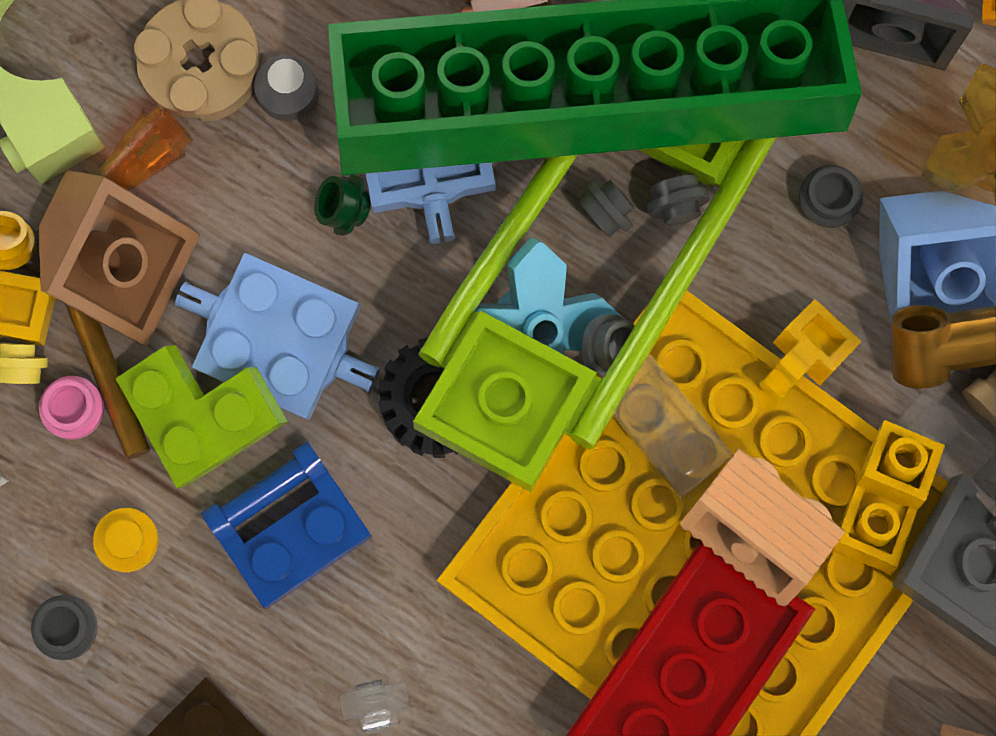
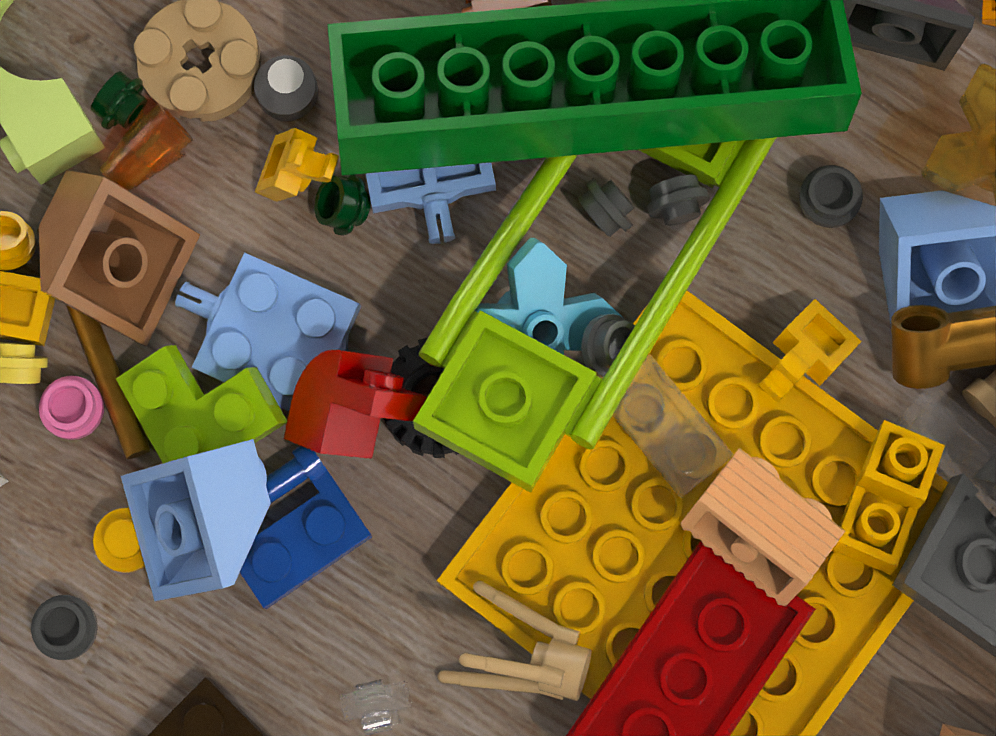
none -> dark green plate [91,71,148,130]
none -> light blue slope [121,439,271,601]
none -> yellow plate [255,128,339,202]
none -> red brick [284,350,427,459]
none -> tan plant [437,581,592,701]

